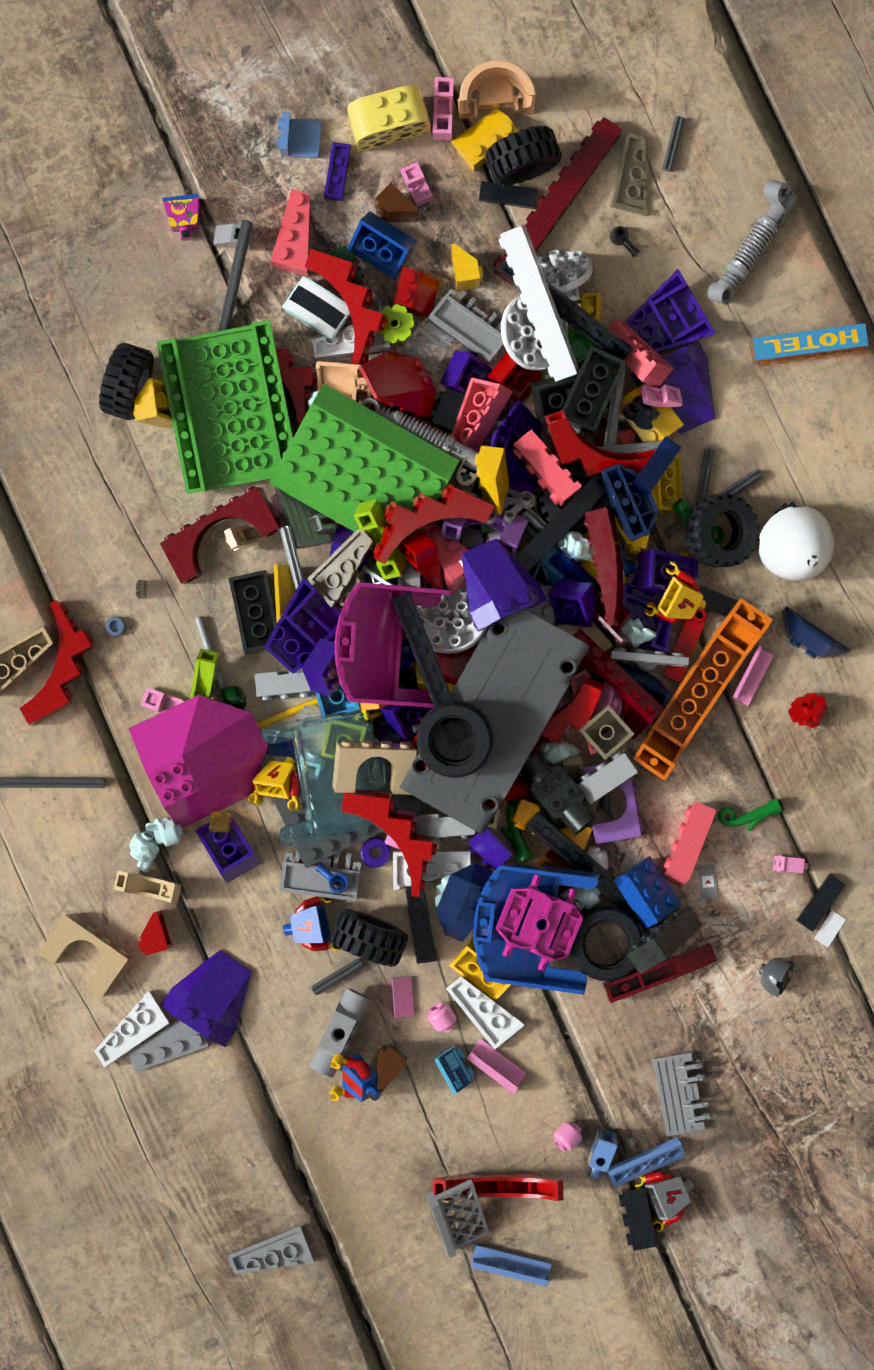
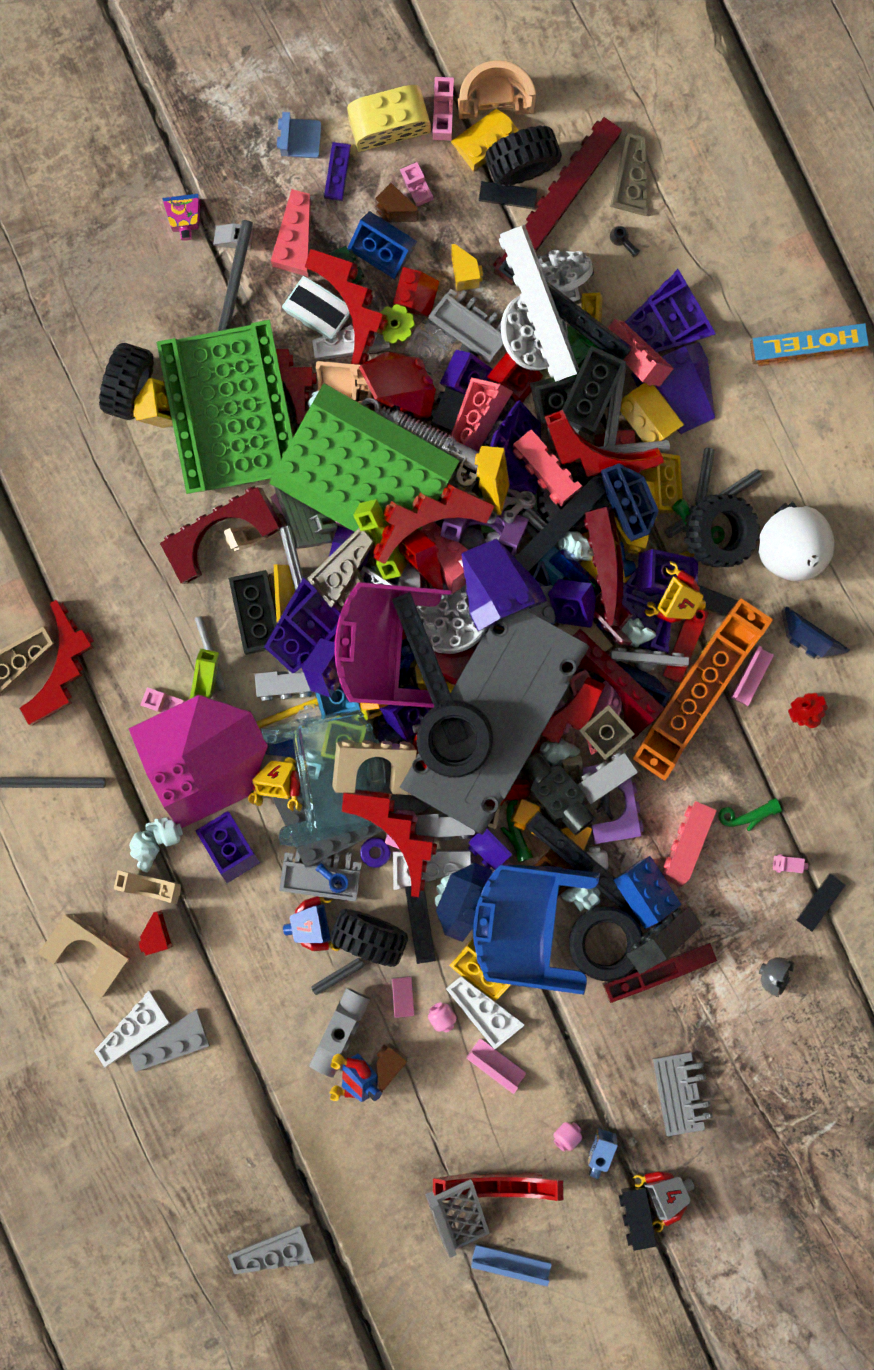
sand blue tile [106,617,126,636] -> none
clear smoke tile [136,580,148,599] -> none
dark purple wedge [161,950,252,1047] -> none
clear yellow tile [209,812,232,832] -> none
dark green head [220,686,247,710] -> none
slope [434,1045,475,1095] -> none
dark pink piece [495,874,584,972] -> none
medium blue fence [608,1137,686,1188] -> none
black plate [622,396,660,430] -> none
clear blue tile [632,436,681,495] -> none
bright pink slope [640,384,683,407] -> none
dark grey axle [662,116,685,172] -> none
light grey sticker [698,864,718,899] -> none
light grey piece [708,180,798,305] -> none
white sticker [814,911,846,947] -> none

